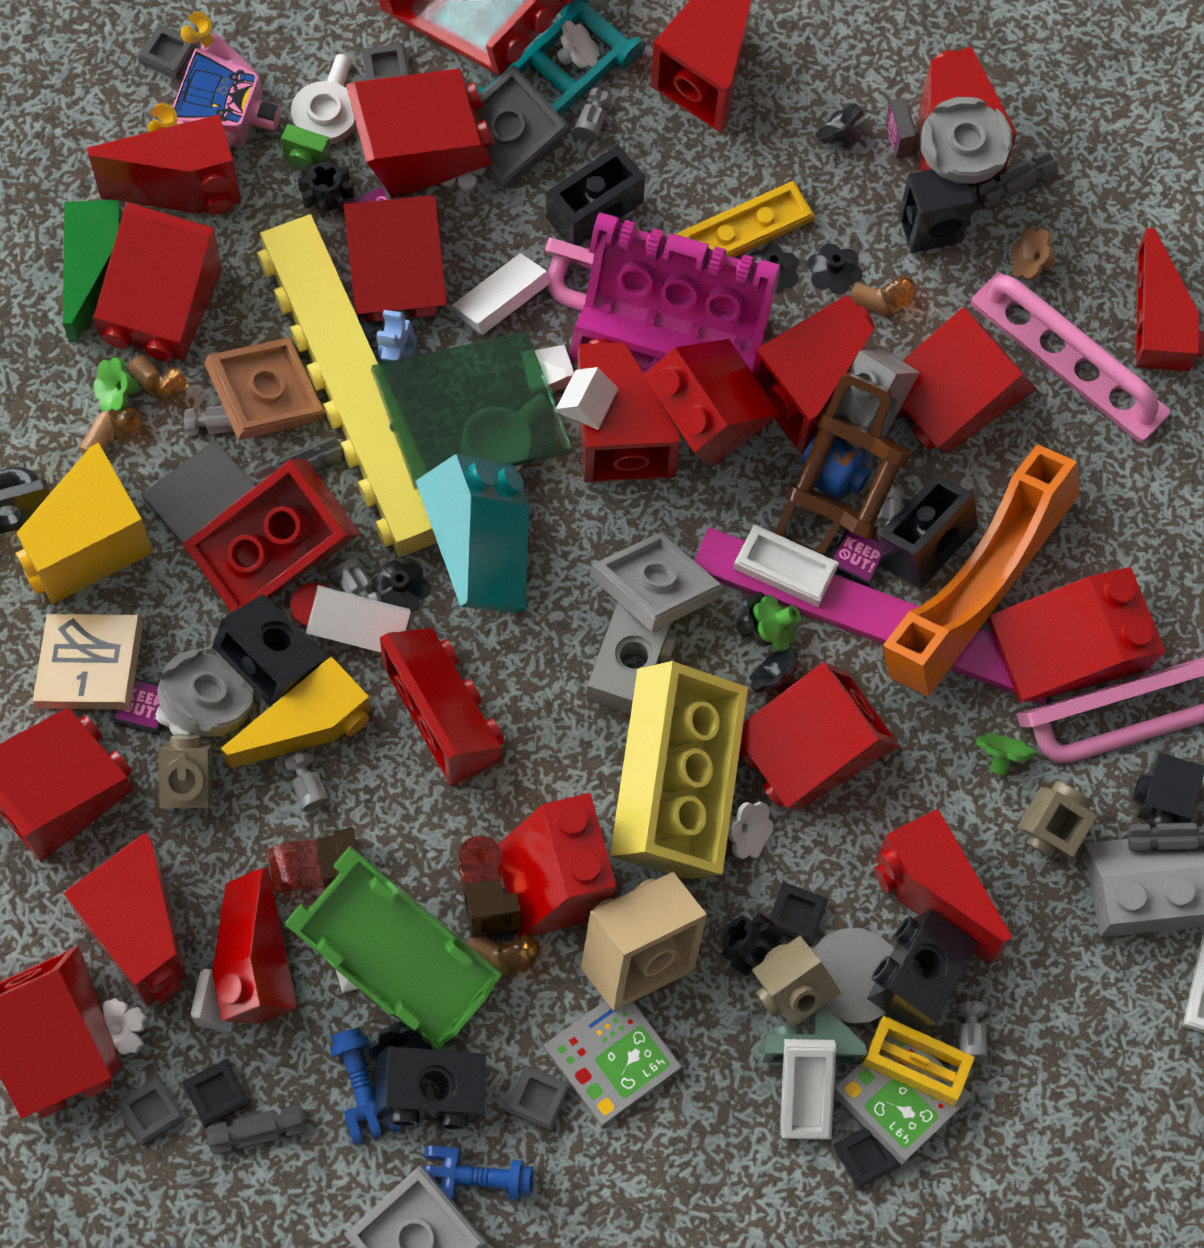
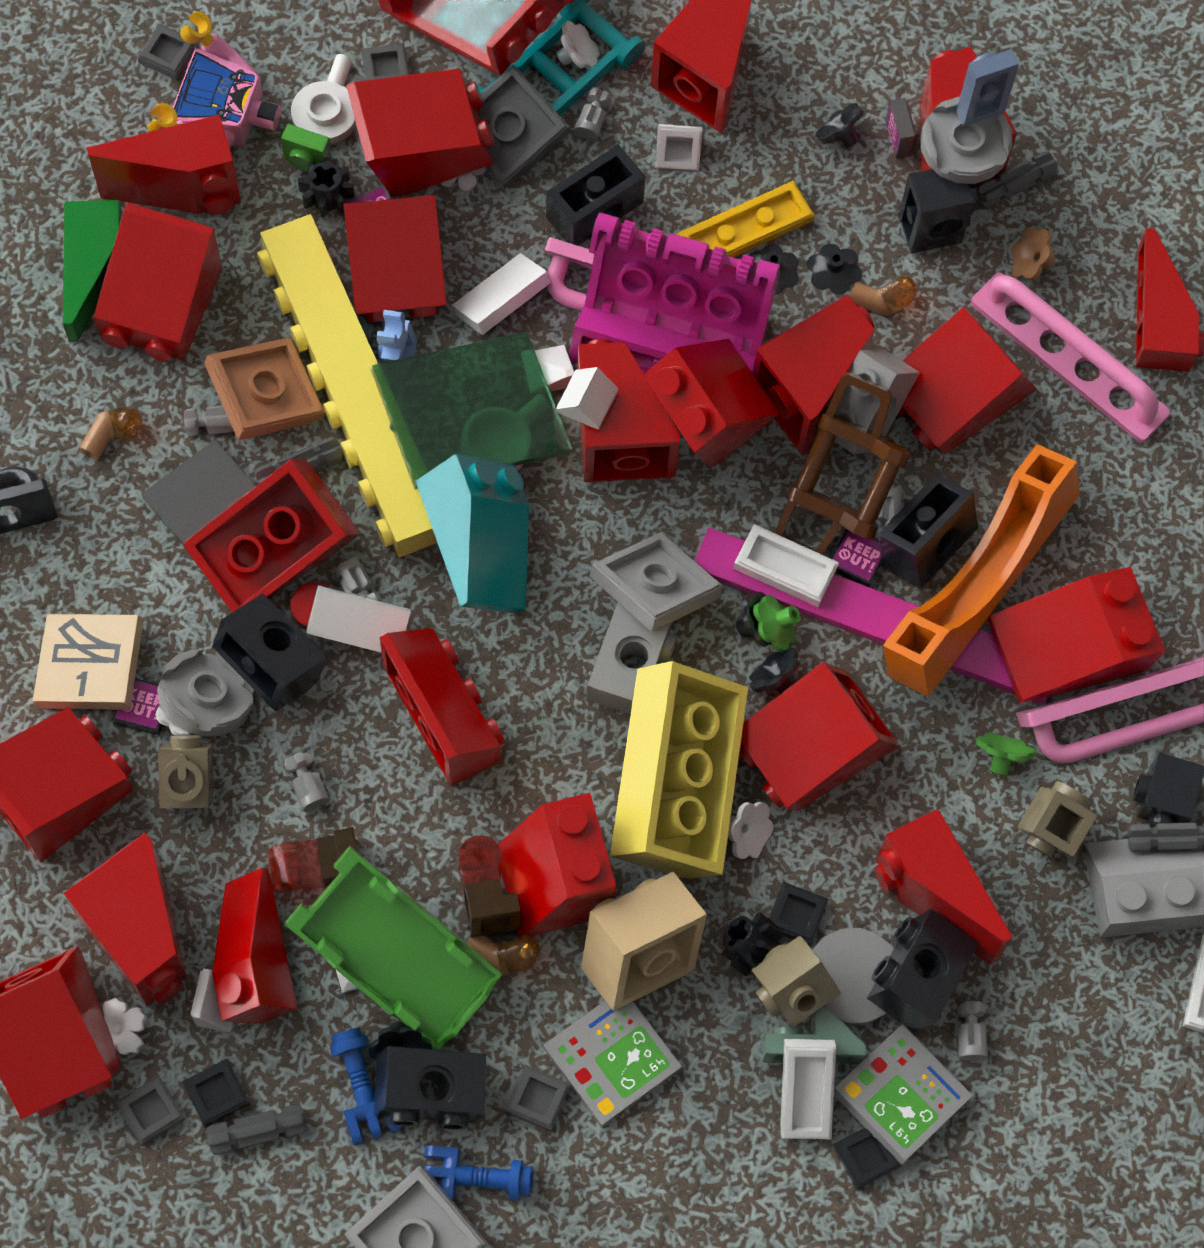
yellow slope [16,443,153,604] -> none
bright green plant [93,357,139,414] -> none
clear orange arm [127,354,188,400] -> none
yellow slope [221,656,371,768] -> none
black plant [371,560,430,613] -> none
blue head [800,435,872,499] -> none
yellow tile [862,1016,975,1106] -> none
none -> white slope [655,124,703,171]
none -> sand blue plate [956,49,1019,126]

